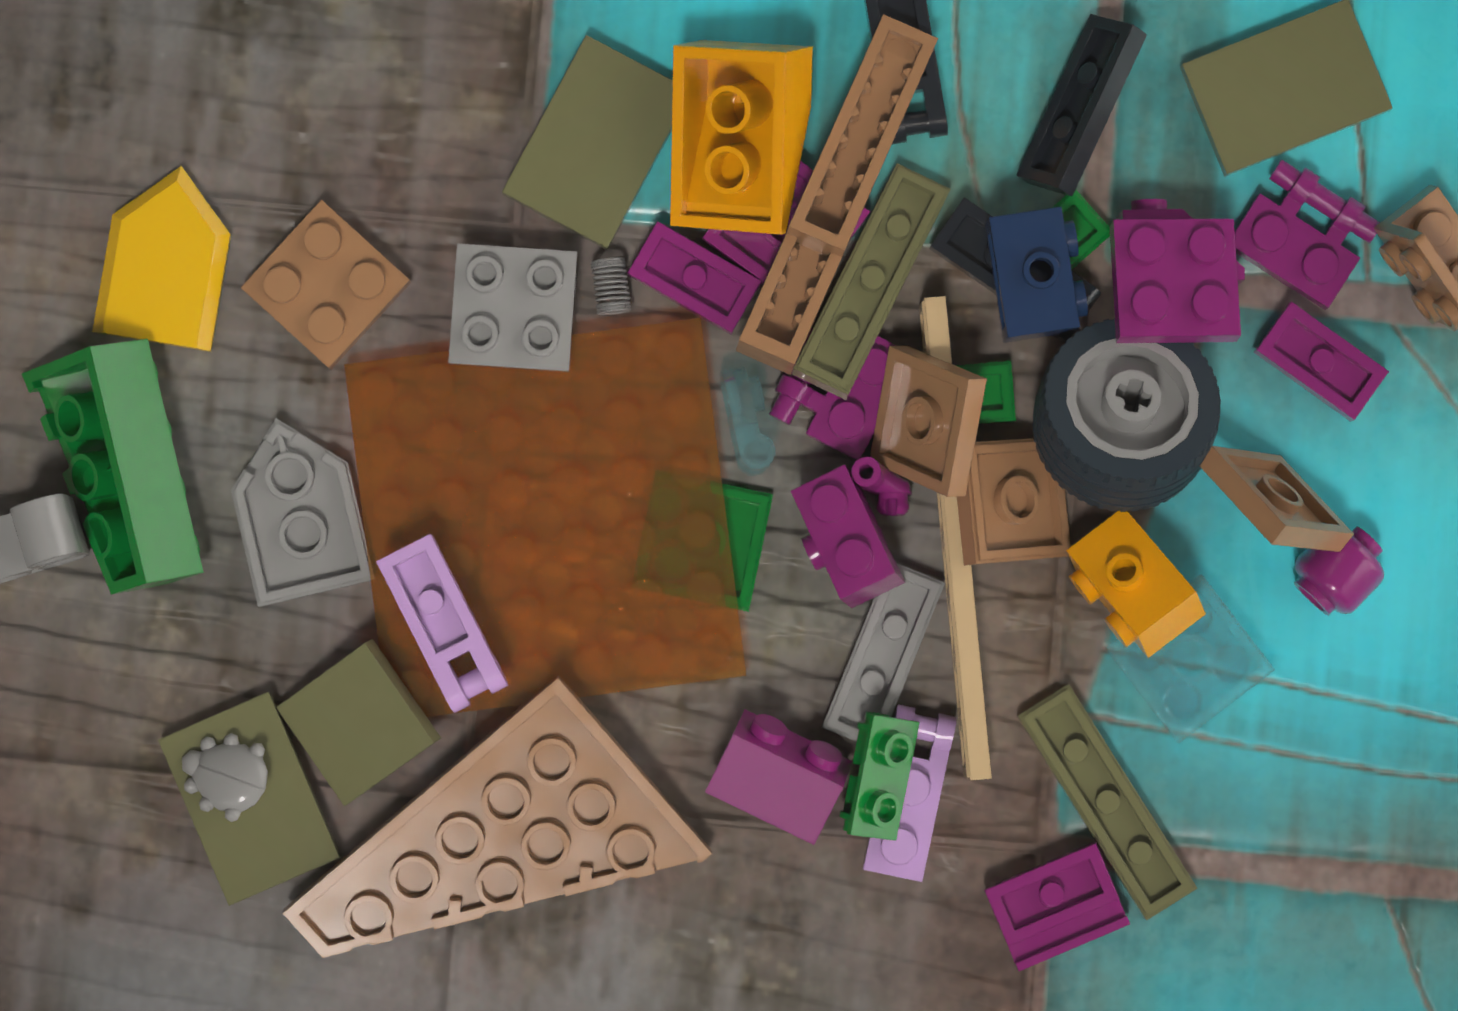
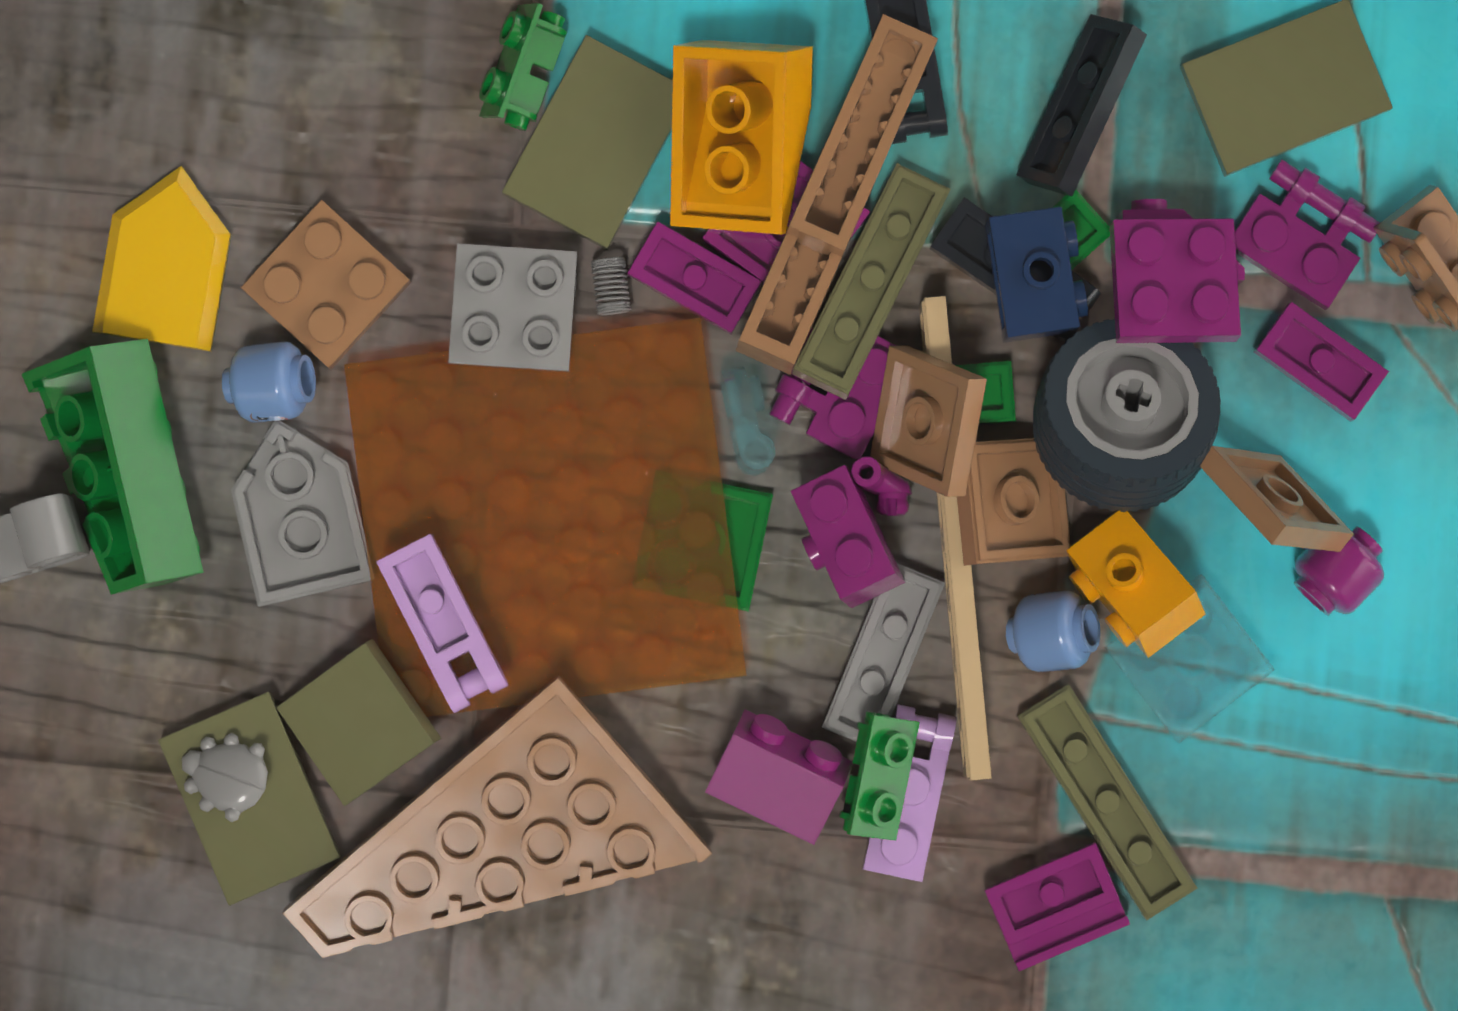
none -> medium blue head [222,342,316,423]
none -> green hinge [479,3,567,131]
none -> medium blue head [1006,591,1100,672]

